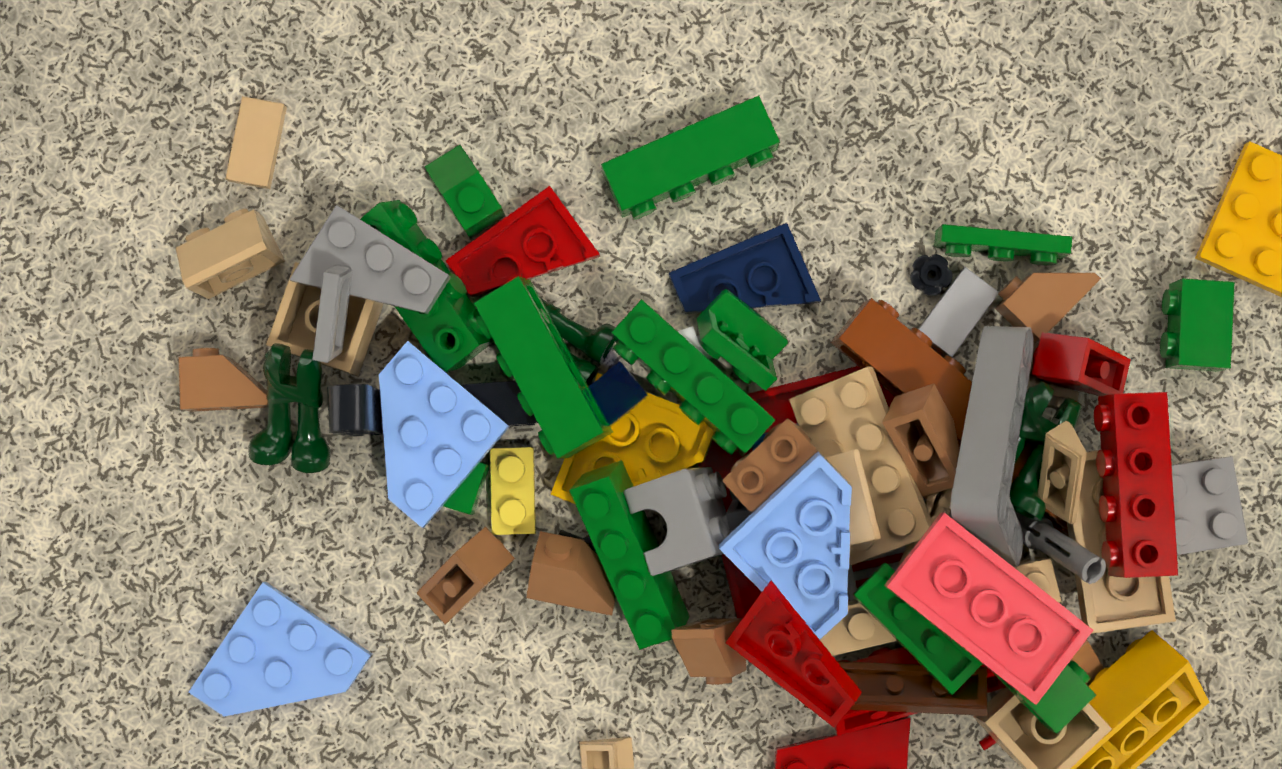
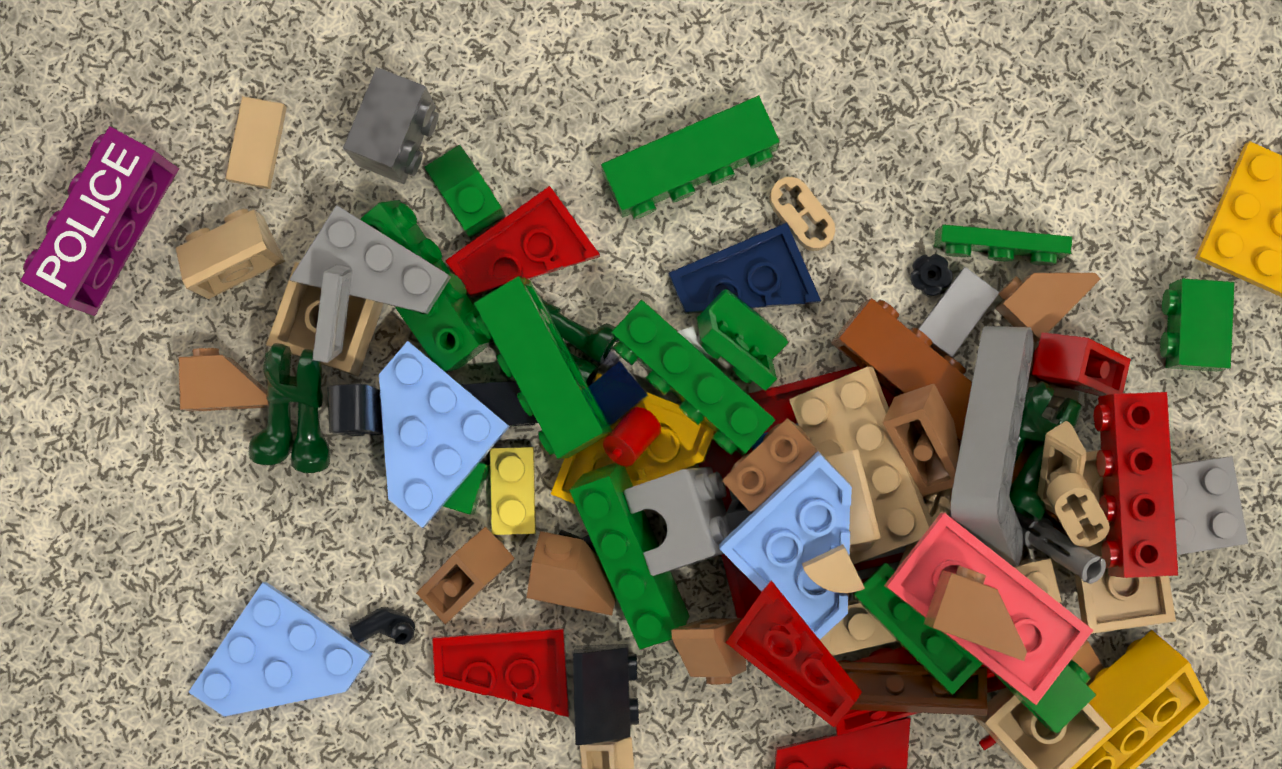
none -> magenta brick [20,126,180,316]
none -> flat silver brick [343,67,439,184]
none -> black arm [349,607,415,645]
none -> red wing [432,628,570,718]
none -> black slope [573,644,639,745]
none -> red piece [603,407,661,467]
none -> tan beam [769,177,835,251]
none -> tan tile [802,544,865,593]
none -> medium nougat slope [924,566,1027,661]
none -> tan beam [1046,473,1110,547]

